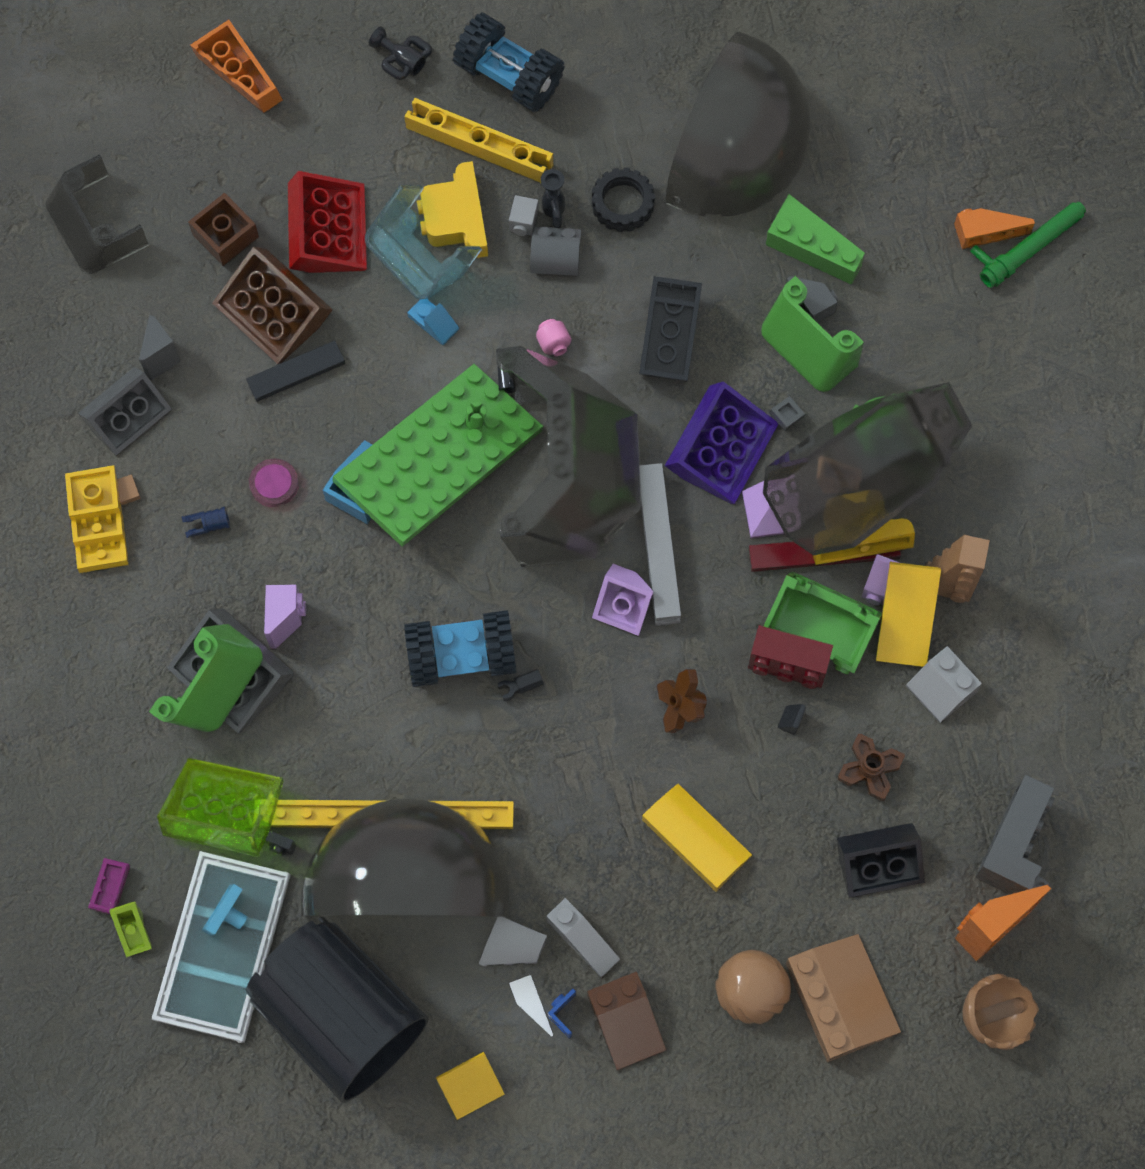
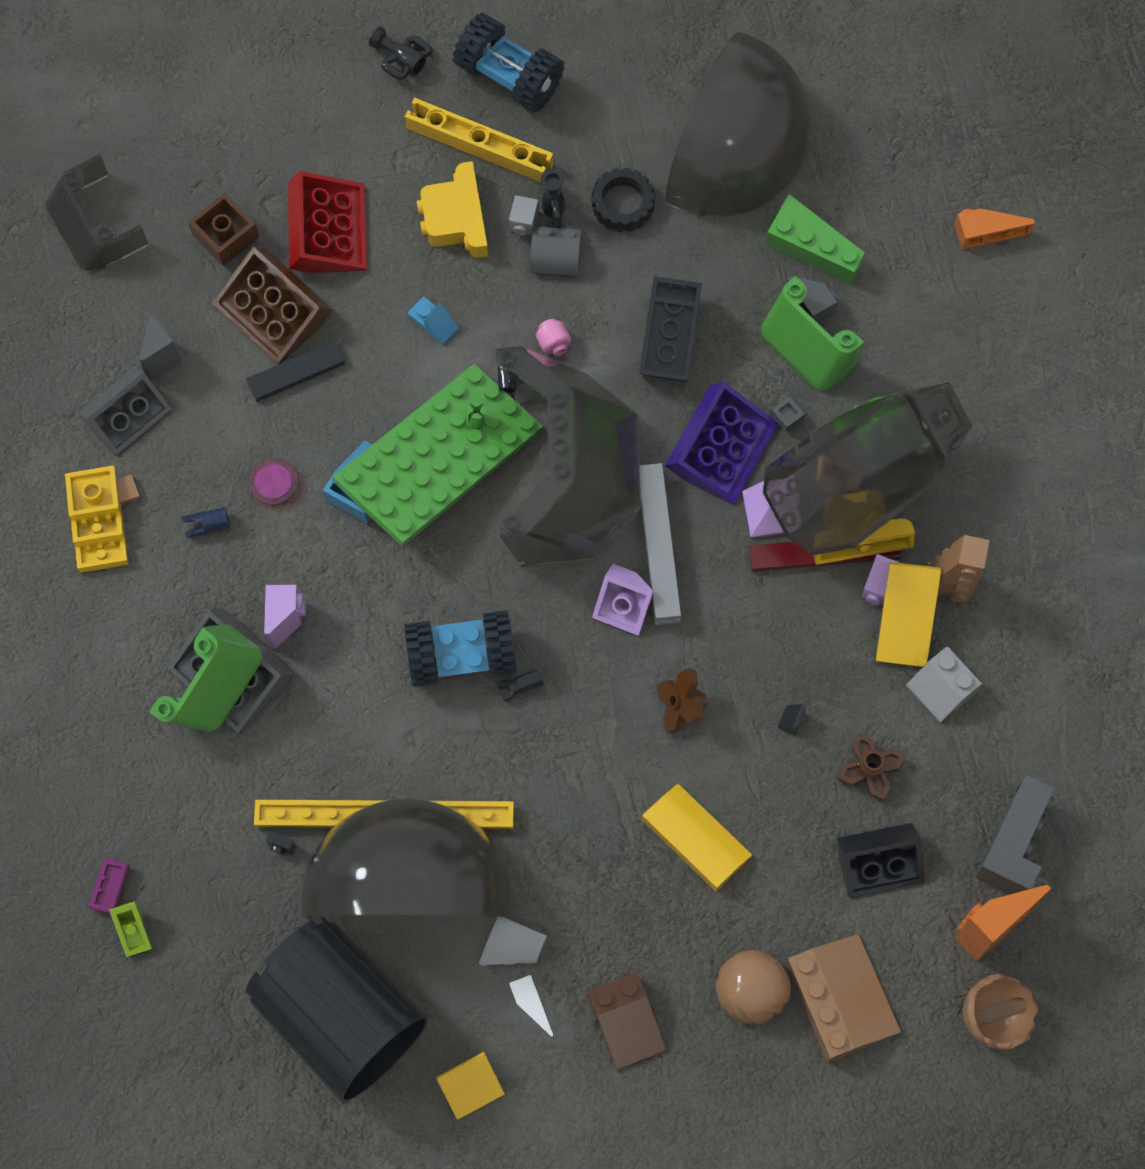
clear light blue door [152,851,291,1043] -> none
clear neon green slope [157,758,283,857] -> none
orange wedge [190,20,283,113] -> none
medium azure tile [202,884,248,936] -> none
clear light blue windscreen [365,185,482,299] -> none
light grey slope [546,898,620,978] -> none
blue bracket [548,989,576,1039] -> none
dark red brick [748,625,833,689] -> none
bright green windscreen [764,572,882,674] -> none
green cylinder [970,202,1086,288] -> none

